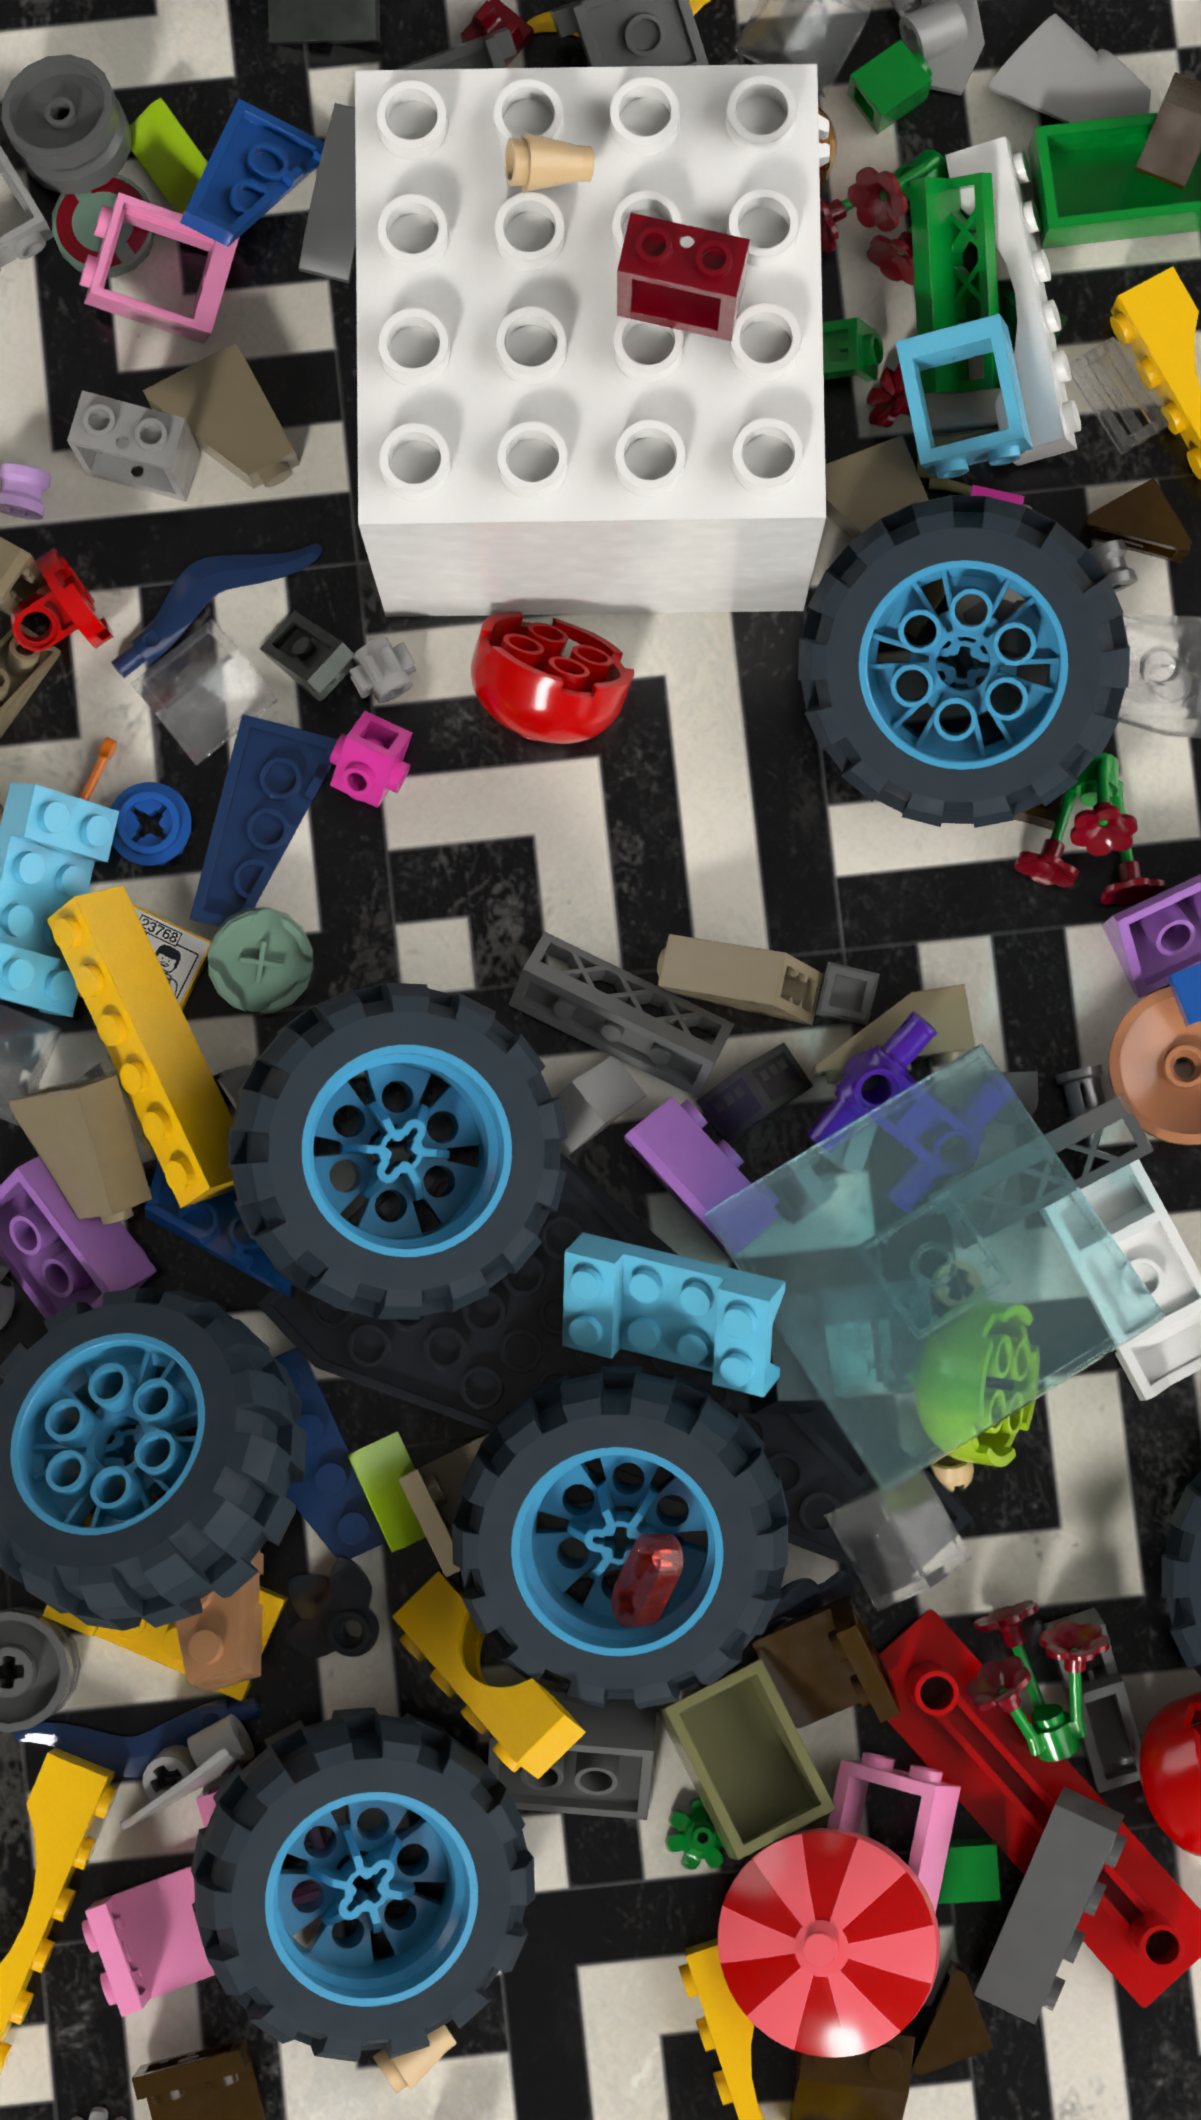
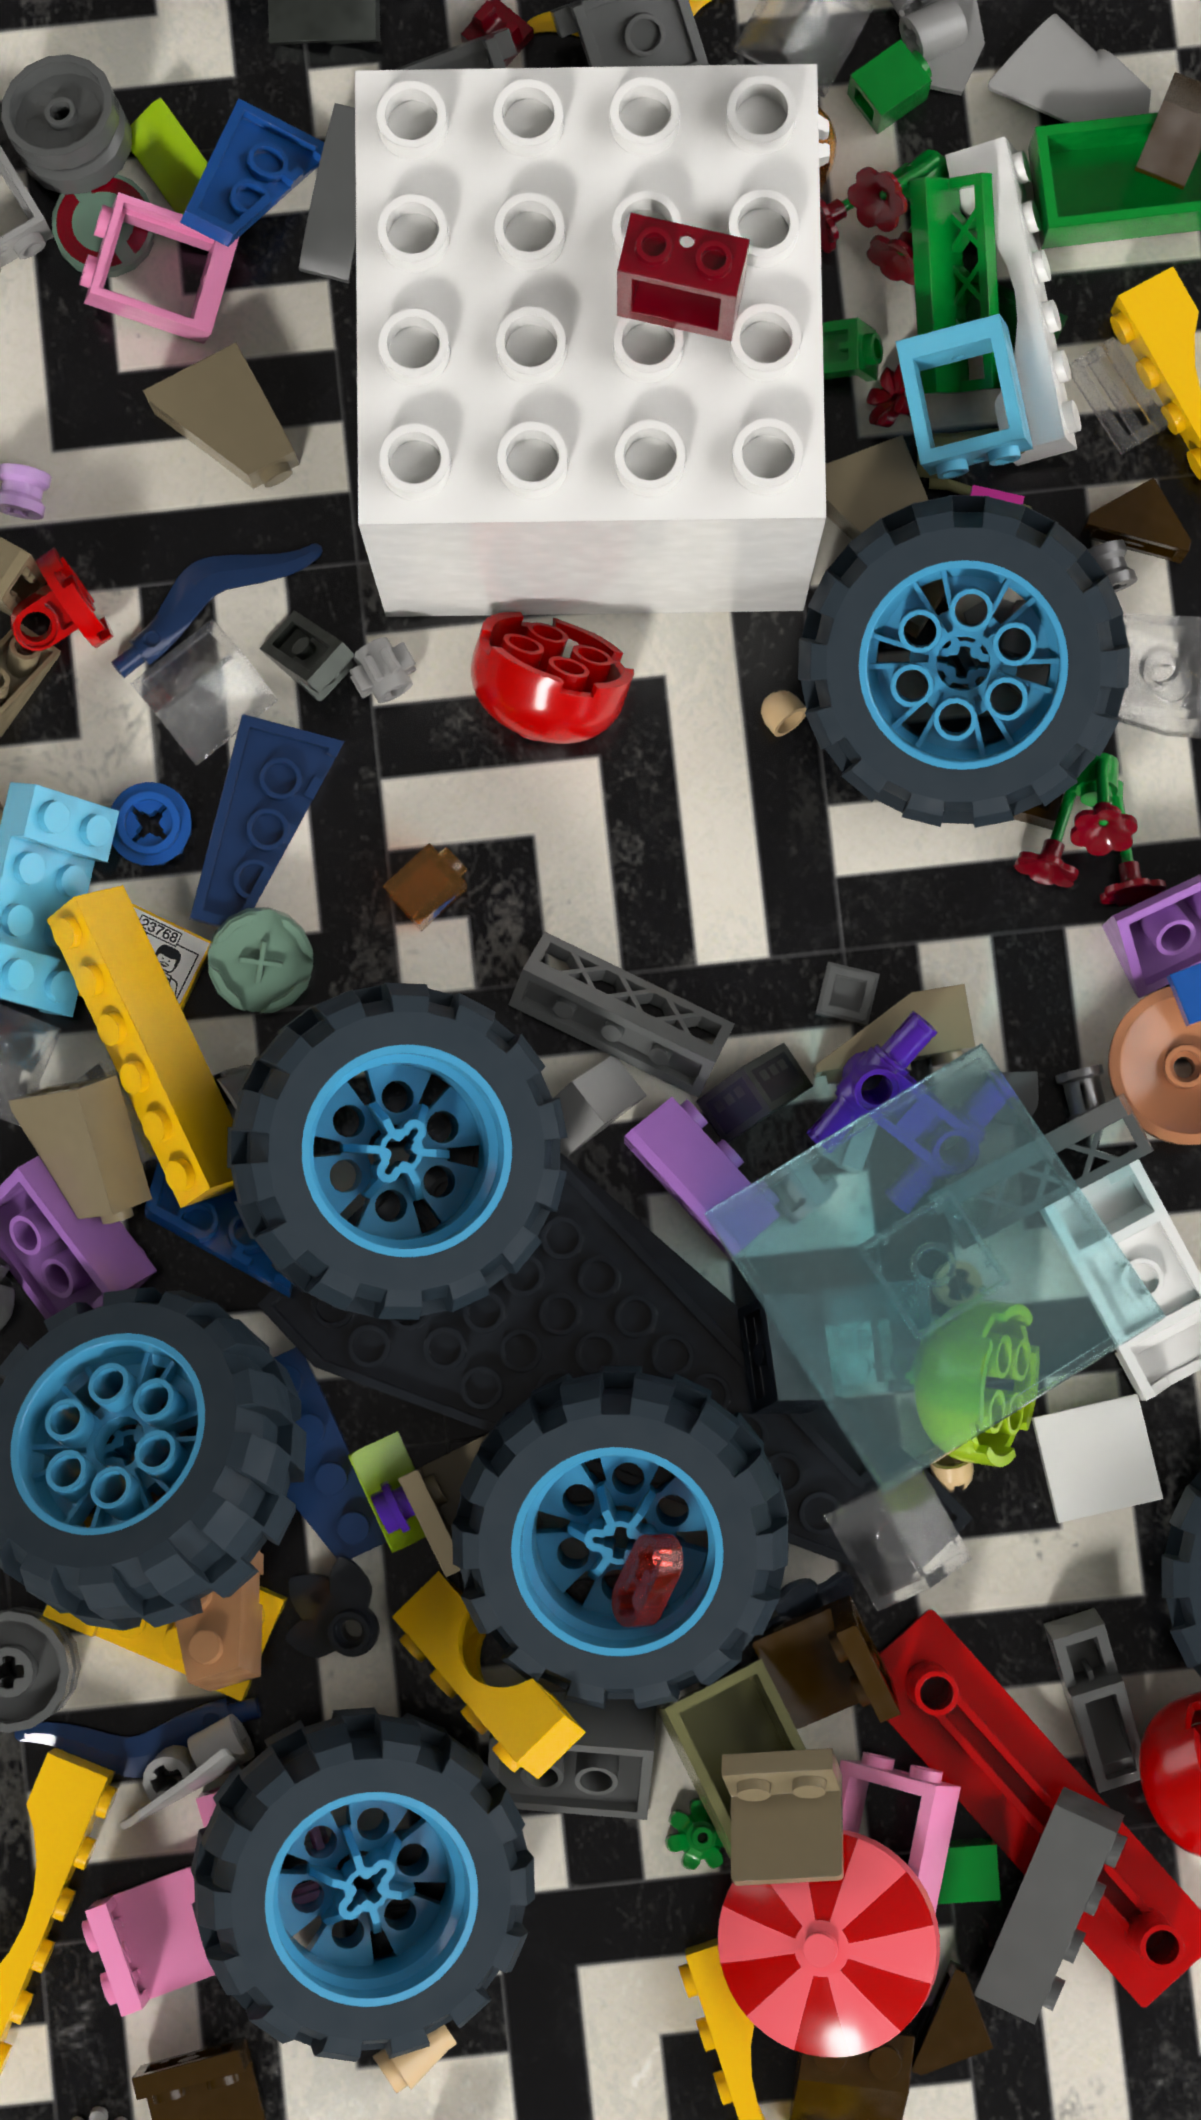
light grey window [67,390,201,502] -> none
orange hinge [79,737,117,801] -> none
dark pink brick [330,711,412,808] -> none
tan cone [505,132,594,193] -> none
medium azure piece [562,1232,786,1398] -> none
dark tan slope [657,934,824,1025] -> none
dark red plant [965,1600,1109,1762] -> none
none -> dark purple plate [370,1480,415,1534]
none -> clear orange brick [383,843,468,932]
none -> dark tan bracket [722,1748,844,1886]
none -> tan hinge [761,691,806,737]
none -> white tile [1032,1394,1163,1523]

